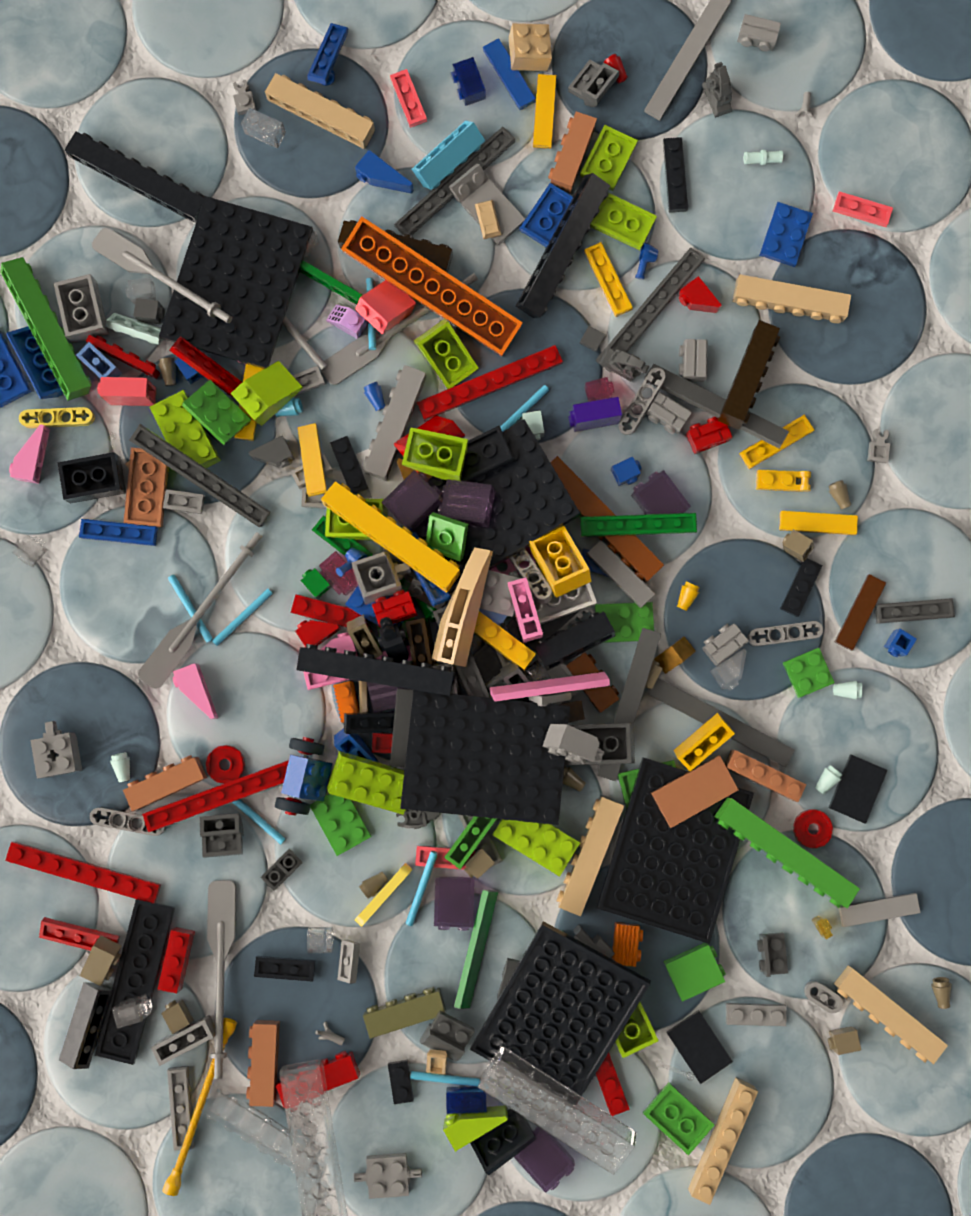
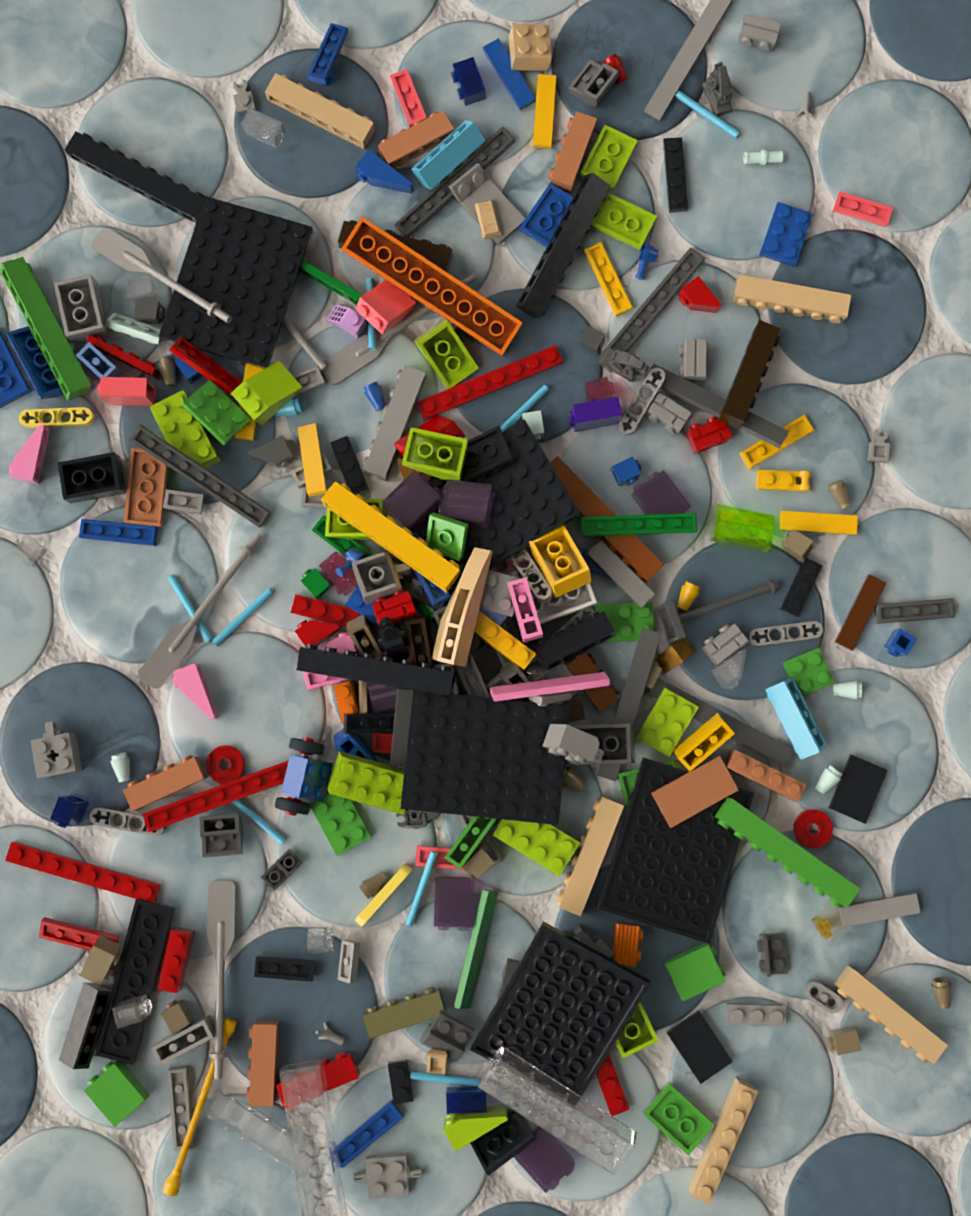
none -> clear blue brick [50,795,89,828]
none -> bright green brick [84,1061,150,1128]
none -> blue tile [330,1100,404,1168]
none -> nougat brick [378,110,454,169]
none -> lime plate [636,687,699,757]
none -> dark grey tile [657,580,779,643]
none -> medium azure bar [675,90,740,138]
none -> clear neon green slope [710,504,774,553]
none -> brick [765,677,828,760]

